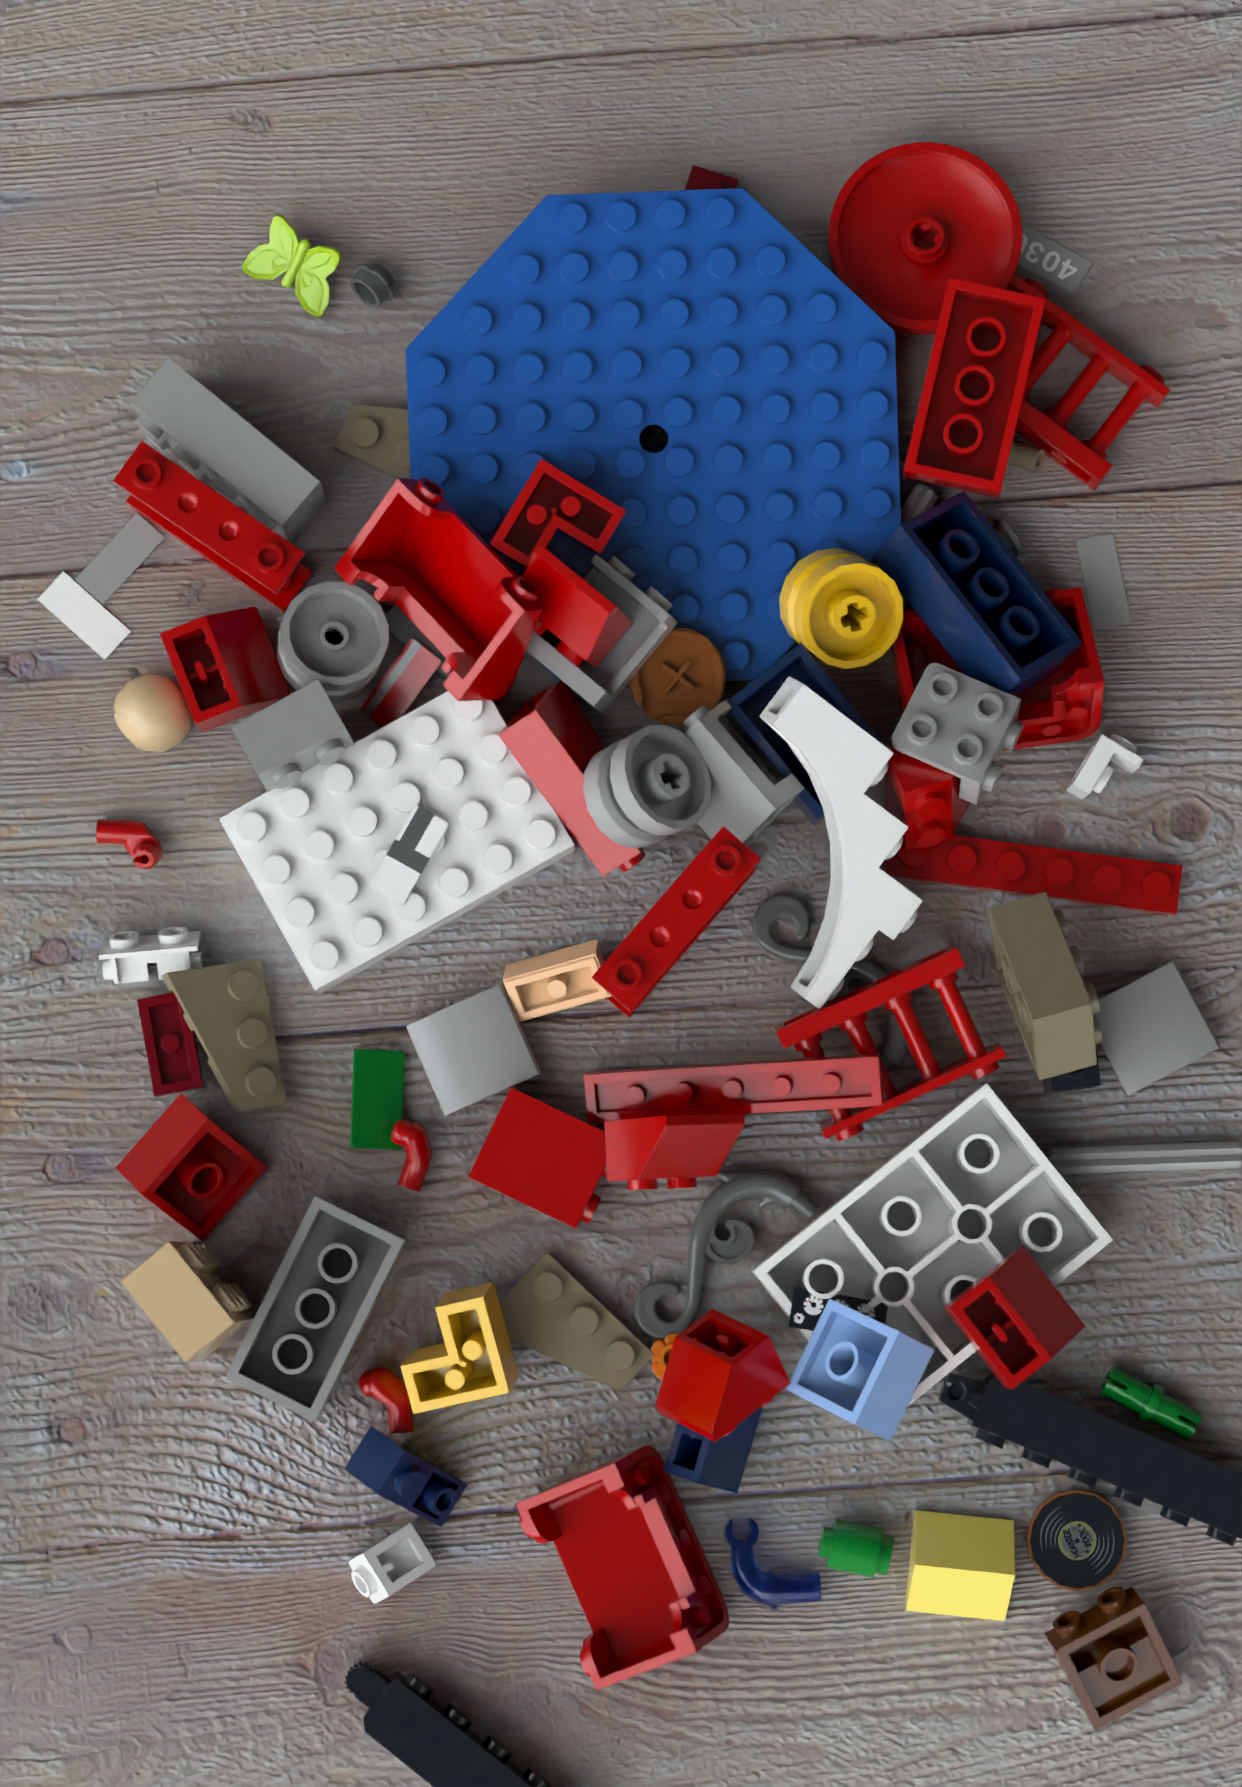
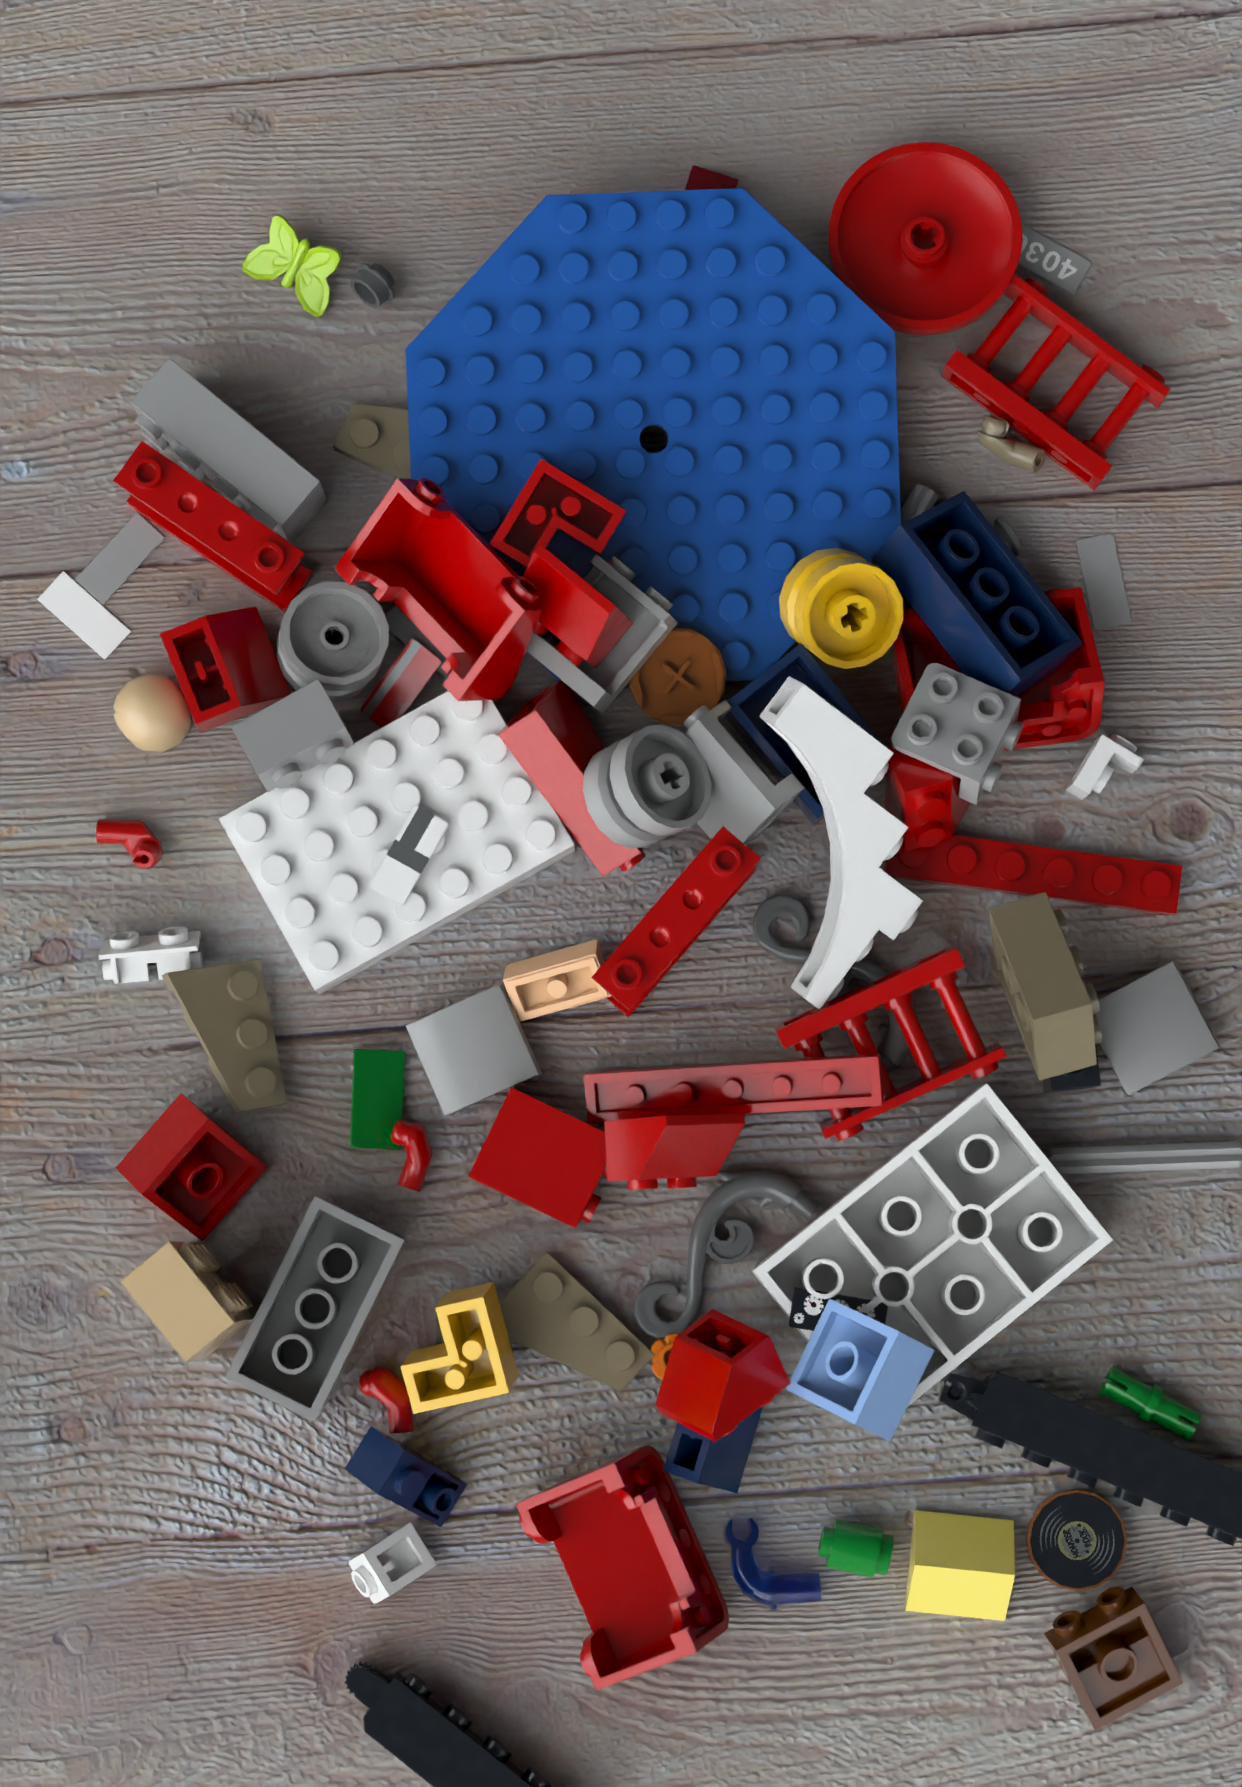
dark red plate [137,992,205,1097] -> none
red brick [904,277,1046,498] -> none
red slope [943,1245,1085,1390] -> none

